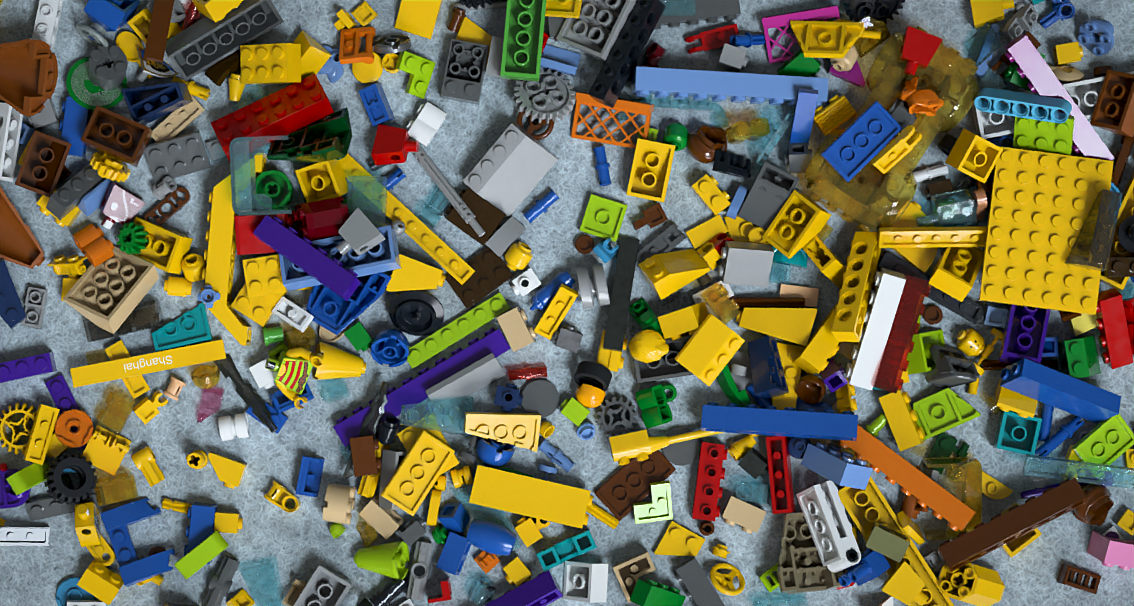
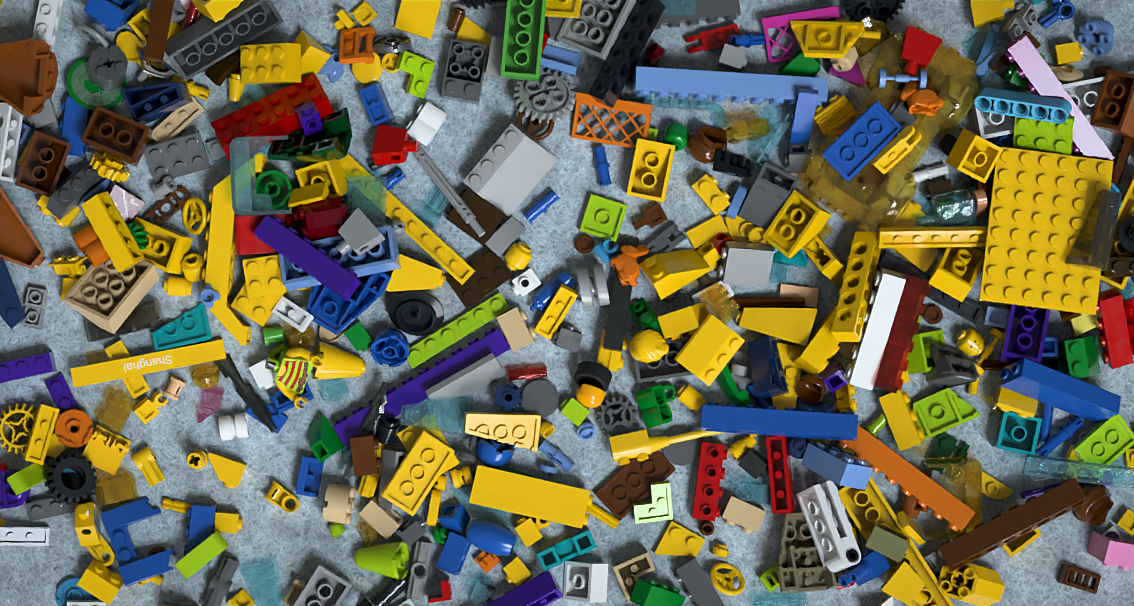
none -> yellow brick [81,191,145,273]
none -> yellow piece [182,197,208,235]
none -> yellow slope [288,182,330,208]
none -> dark purple brick [295,102,324,137]
none -> green slope [309,415,345,463]
none -> orange animal [610,245,649,287]
none -> yellow brick [677,384,706,412]
none -> medium blue wheel [877,68,927,89]

